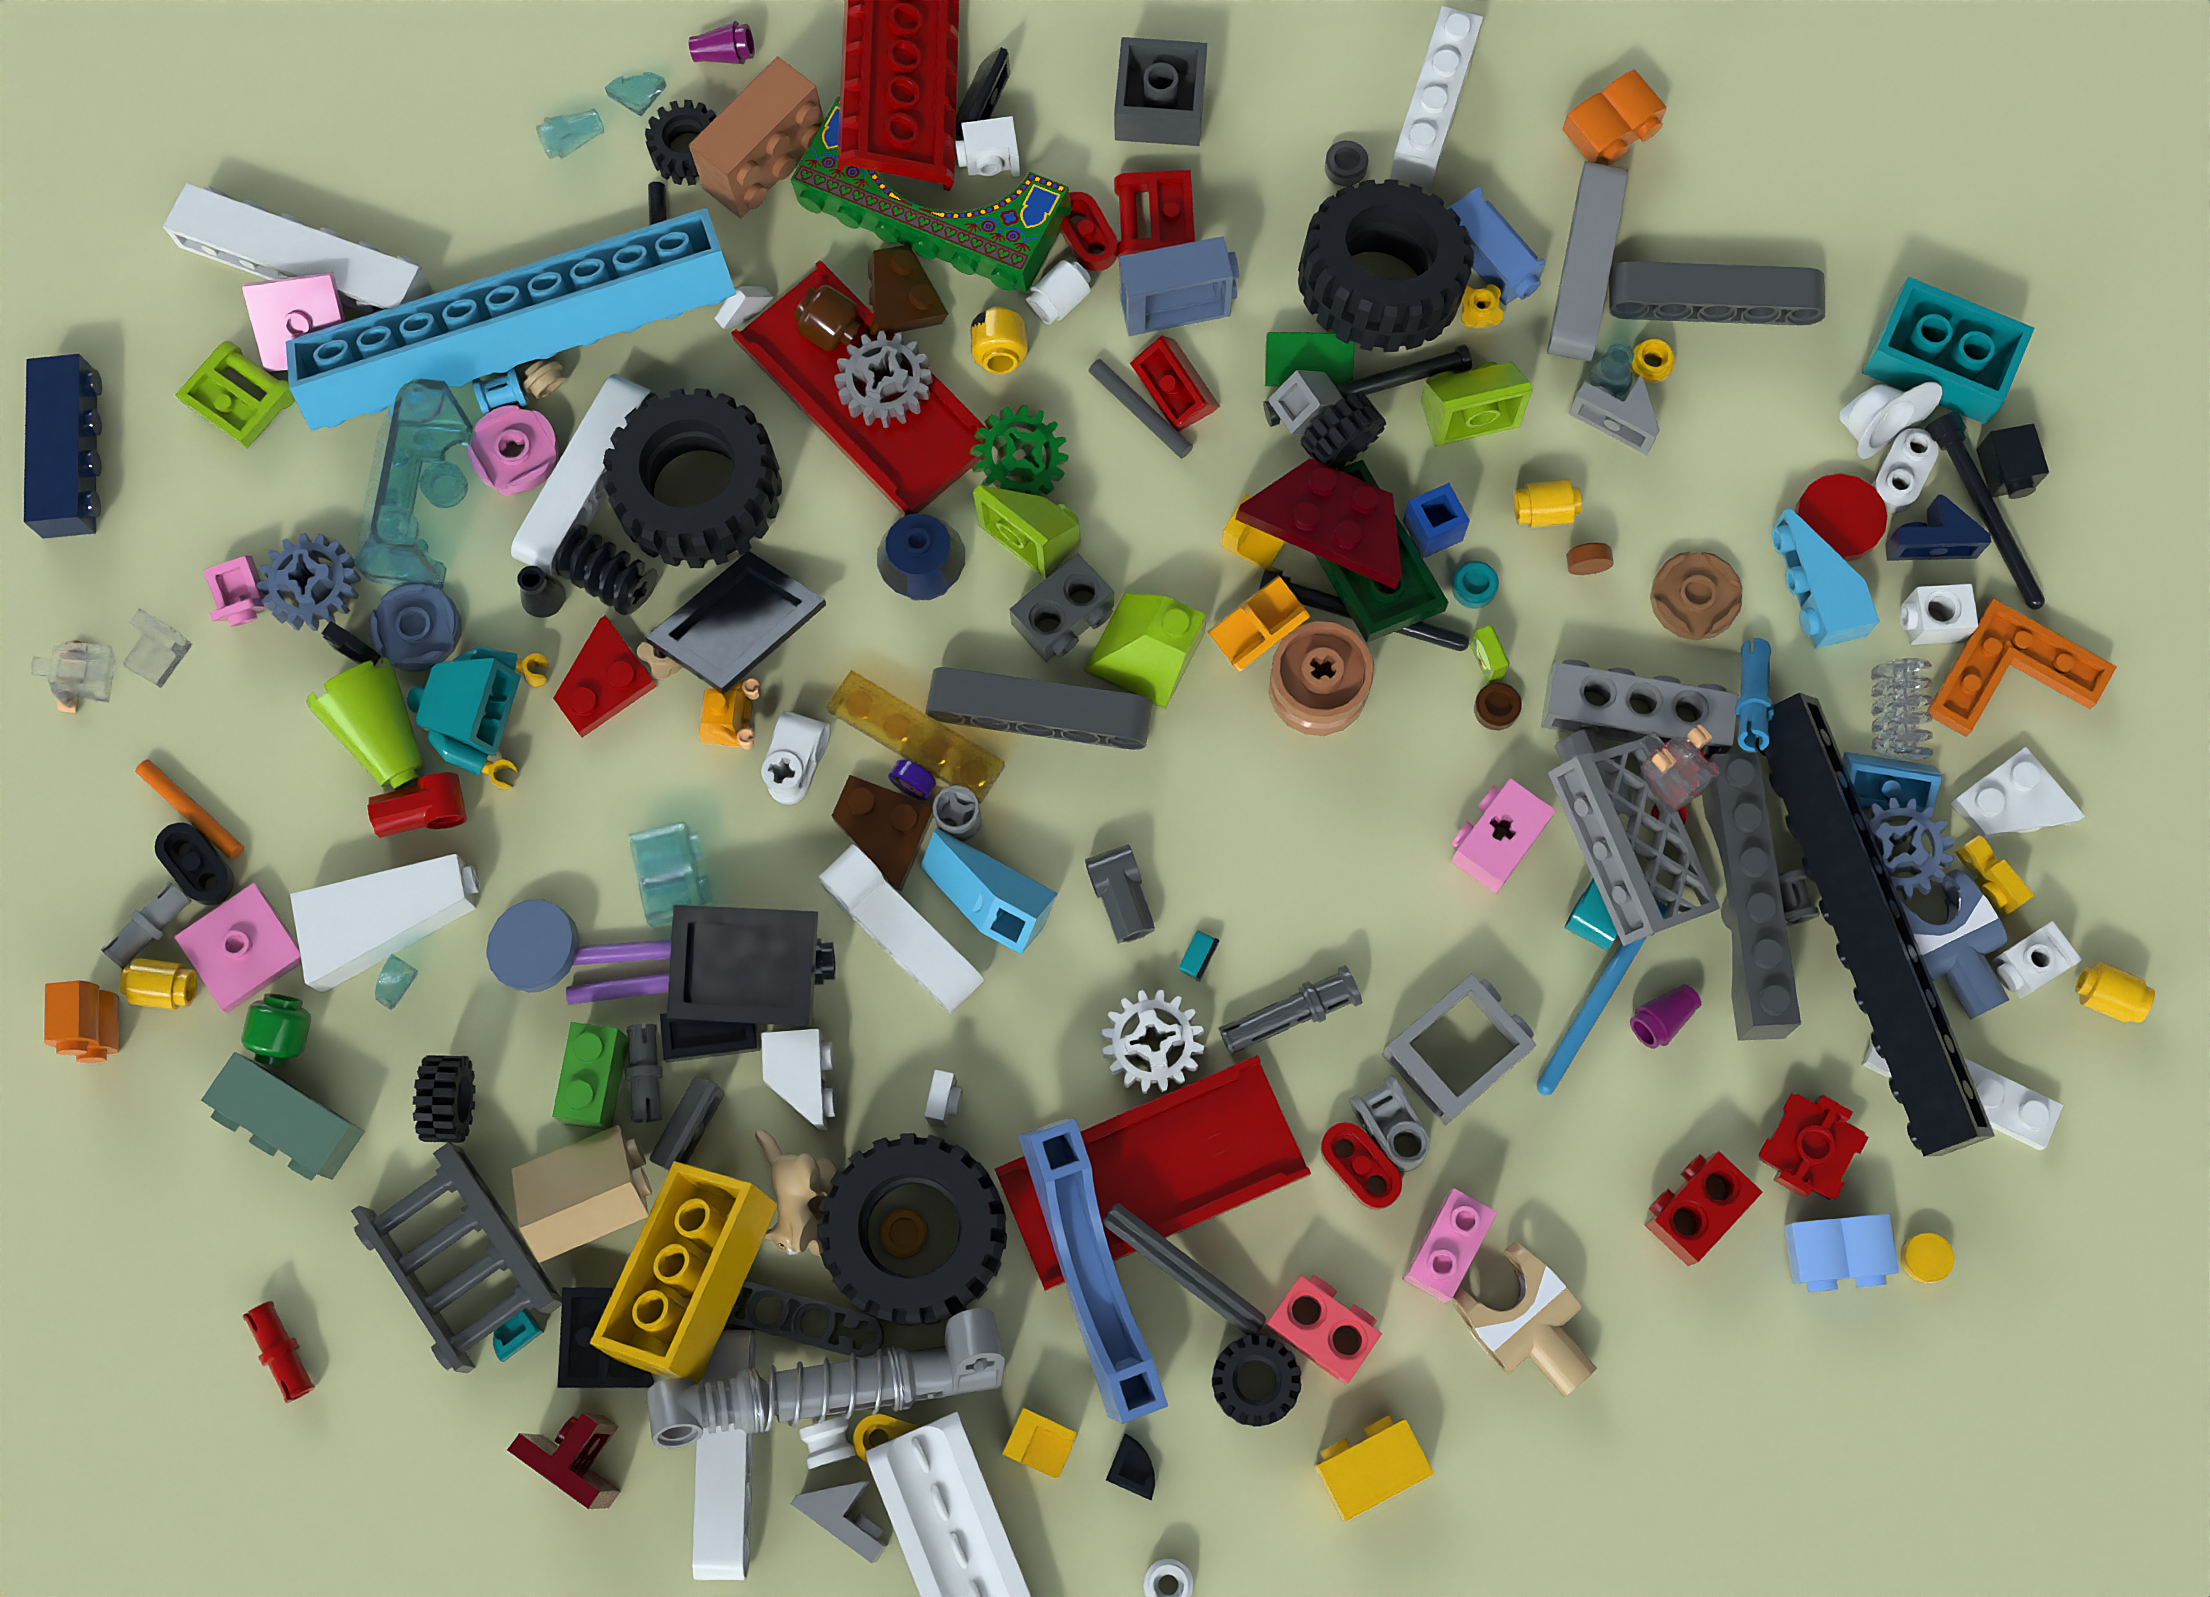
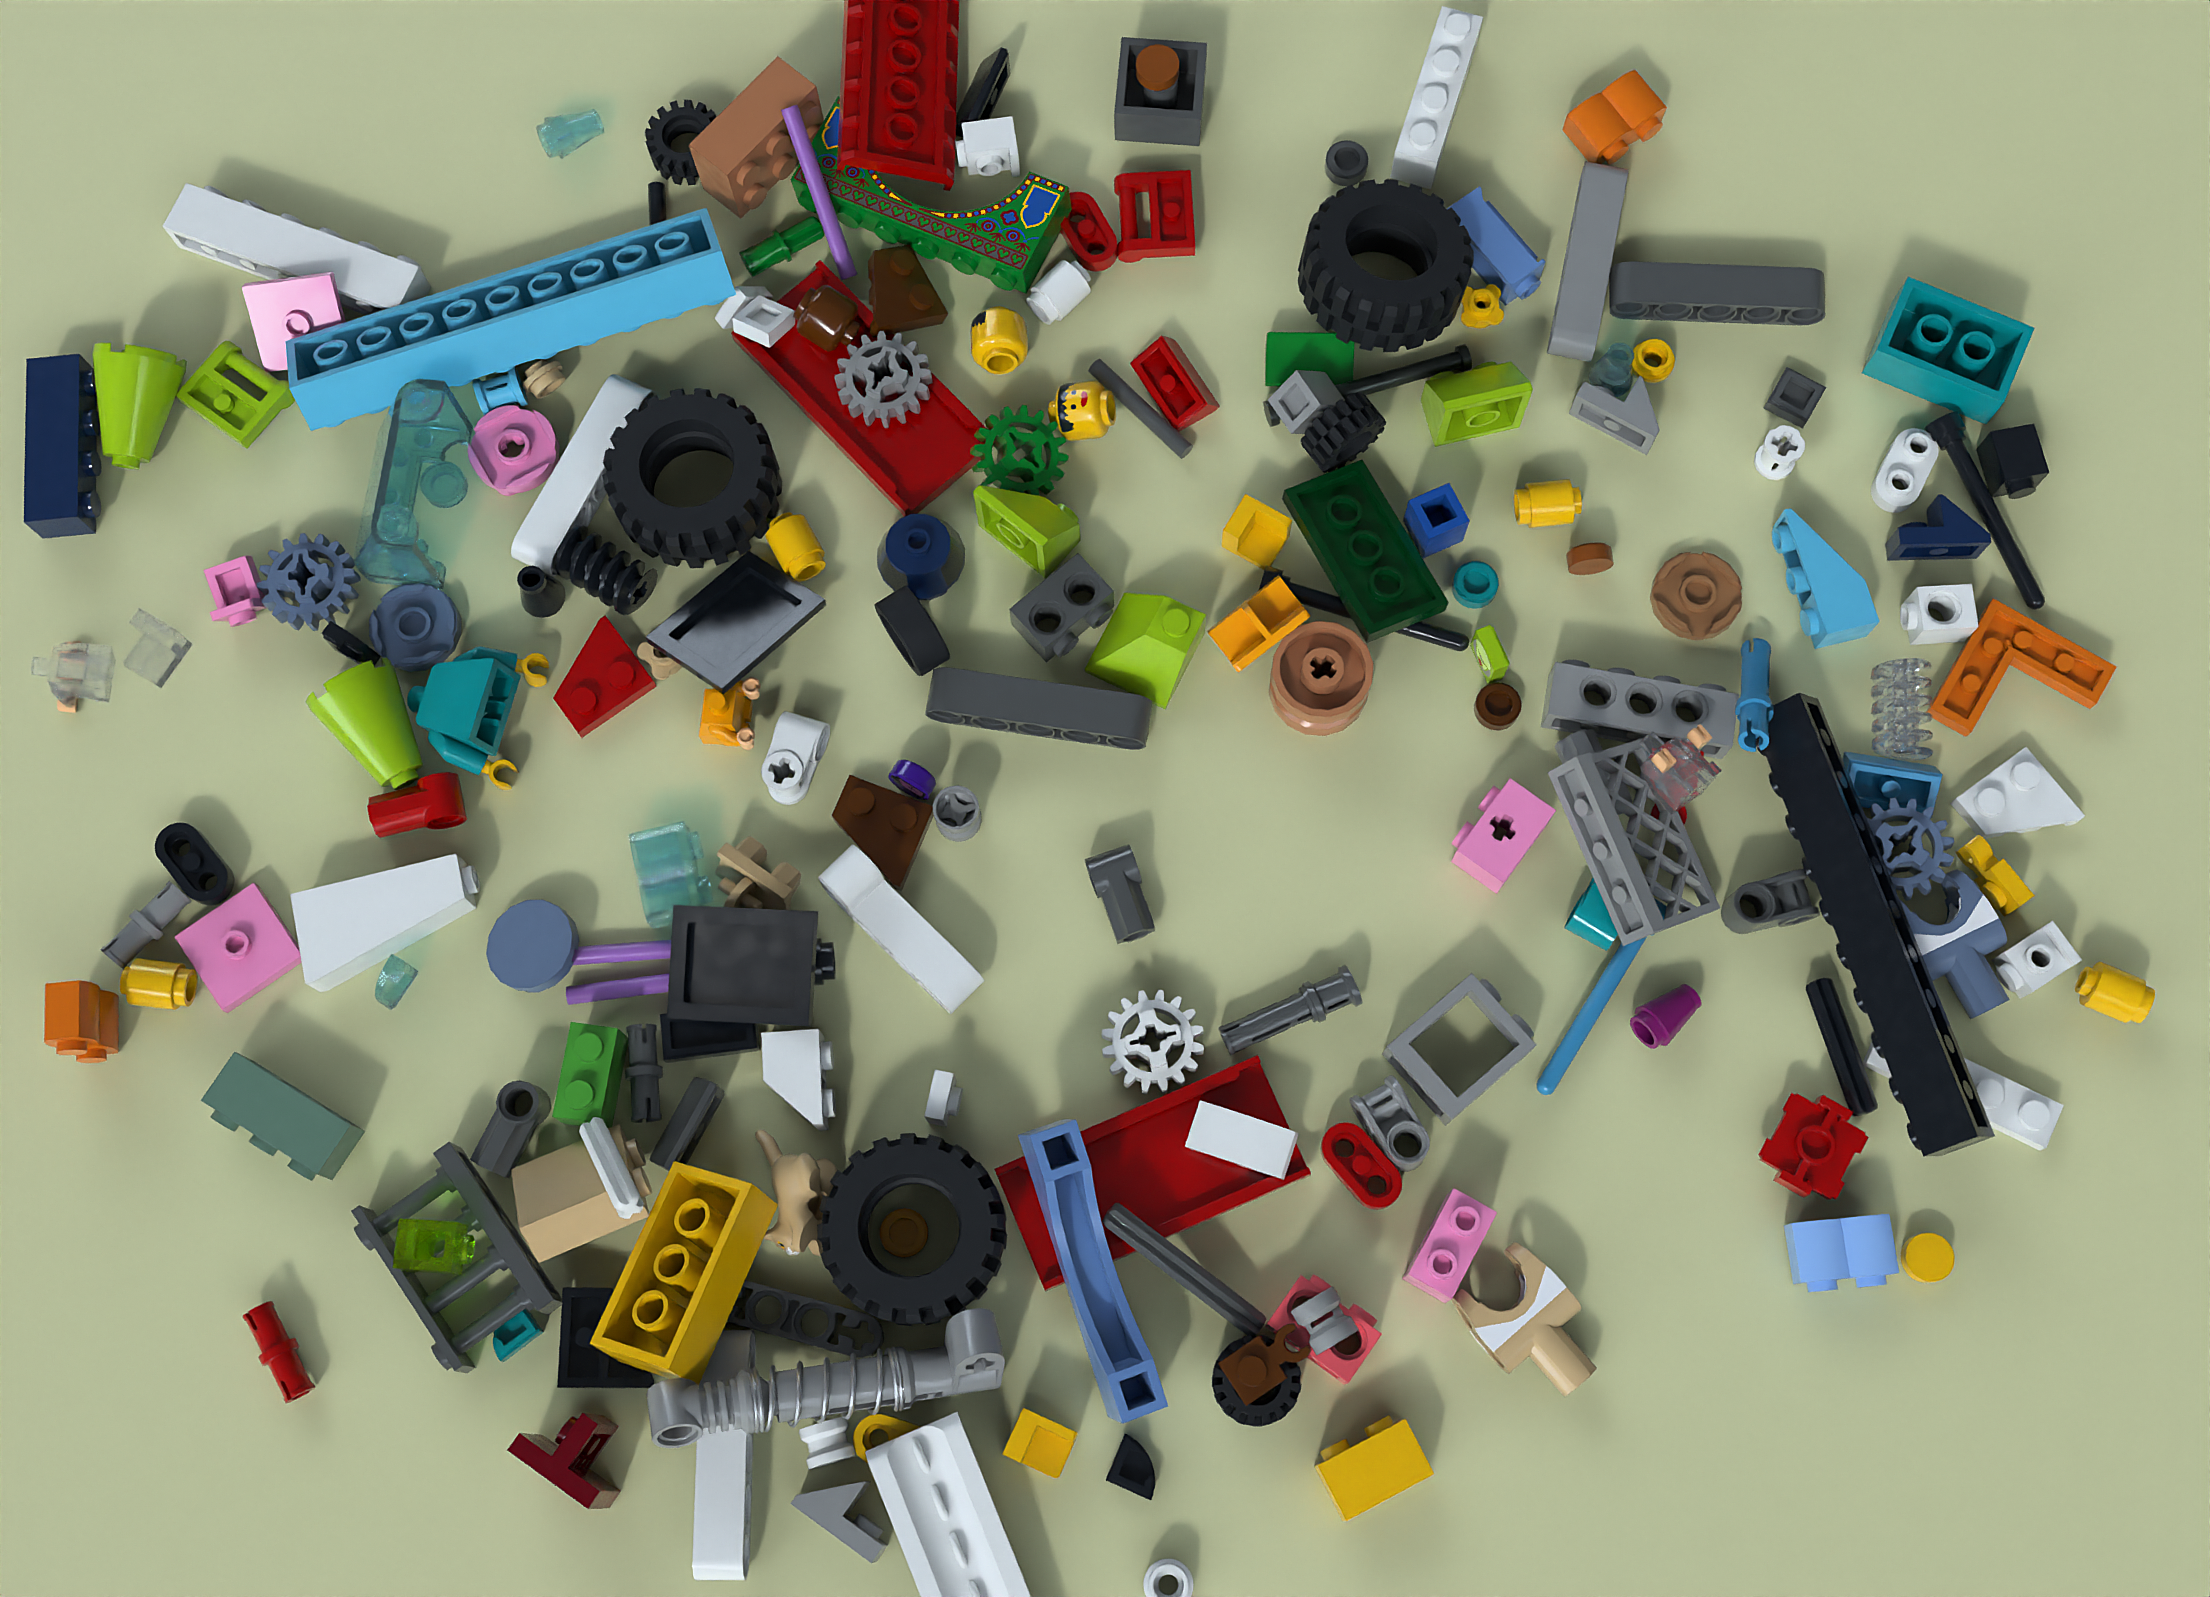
orange bar [135,759,244,860] -> none
green head [241,993,311,1066] -> none
black tyre [413,1055,476,1143] -> none
clear light blue tile [605,72,667,117] -> none
magenta cone [689,21,755,64] -> none
clear yellow plate [826,670,1005,804] -> none
medium azure slope [920,828,1058,955] -> none
sand blue window [1119,236,1239,336] -> none
teal piece [1178,930,1220,982] -> none
dark red wing [1235,458,1401,589] -> none
red brick [1645,1151,1763,1266] -> none
dark grey arch [1700,752,1801,1041] -> none
red tile [1795,473,1888,561] -> none
white piece [1839,382,1942,460] -> none
none -> lime cone [92,343,187,470]
none -> clear neon green brick [392,1218,475,1275]
none -> dark grey piece [470,1080,551,1179]
none -> white axle [579,1117,644,1219]
none -> tan hips [715,836,801,910]
none -> white plate [733,295,795,348]
none -> green axle [739,216,825,278]
none -> yellow brick [765,512,826,582]
none -> medium lavender bar [781,105,857,280]
none -> black tyre [874,586,950,676]
none -> yellow head [1048,380,1116,441]
none -> dark orange tile [1136,44,1179,91]
none -> white slope [1185,1100,1299,1180]
none -> reddish brown plate [1218,1323,1312,1406]
none -> light grey wheel [1291,1286,1359,1356]
none -> white bush [1754,425,1805,480]
none -> dark grey tile [1764,367,1826,429]
none -> black axle [1806,978,1878,1116]

